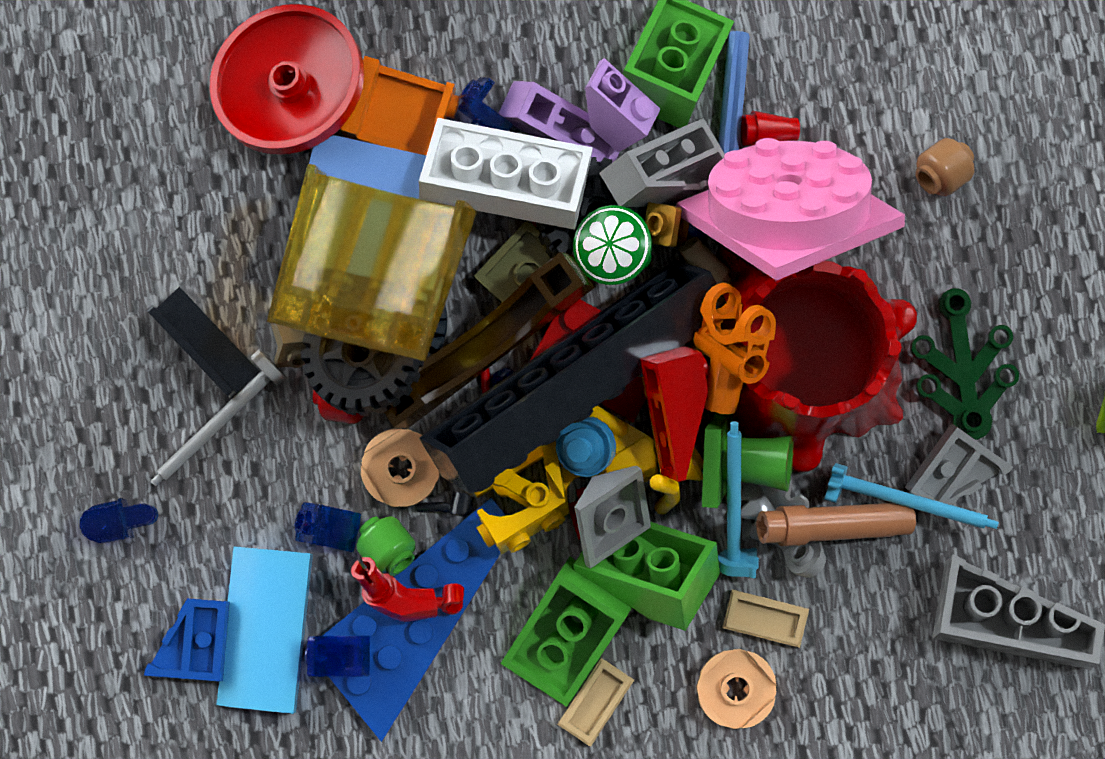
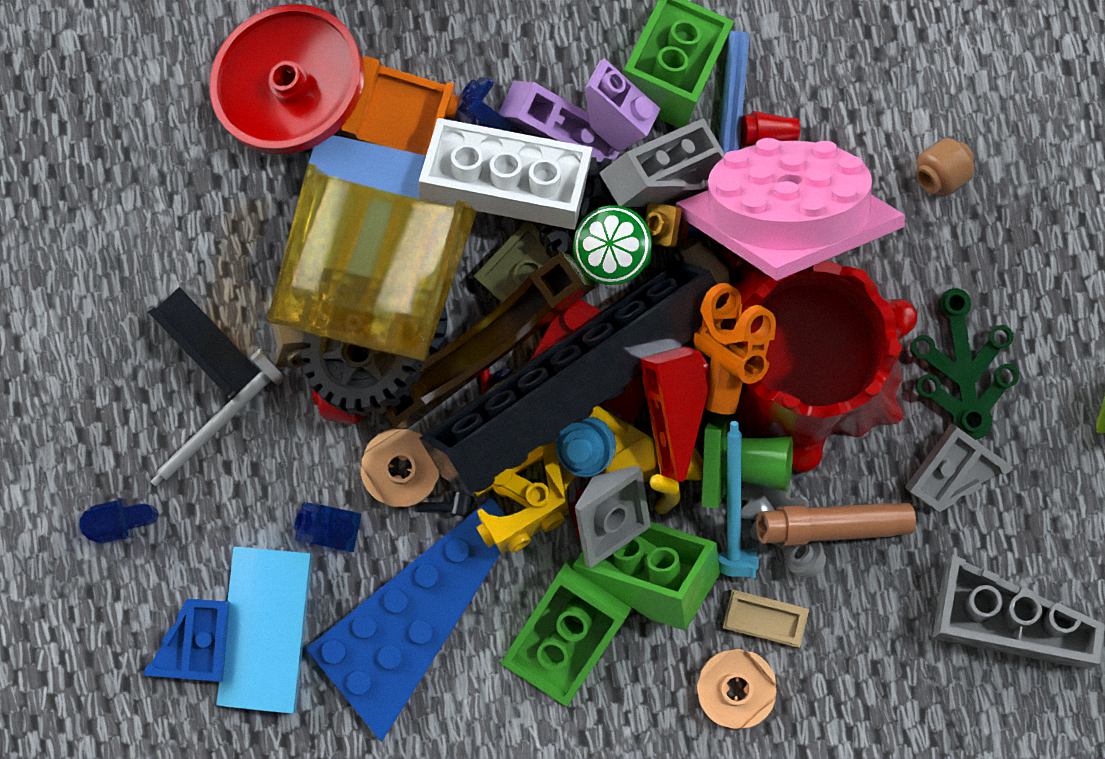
clear blue bracket [304,636,370,677] -> none
red arm [351,557,464,622] -> none
bright green head [357,516,415,576] -> none
tan tile [557,658,634,747] -> none
medium azure piece [824,463,999,529] -> none

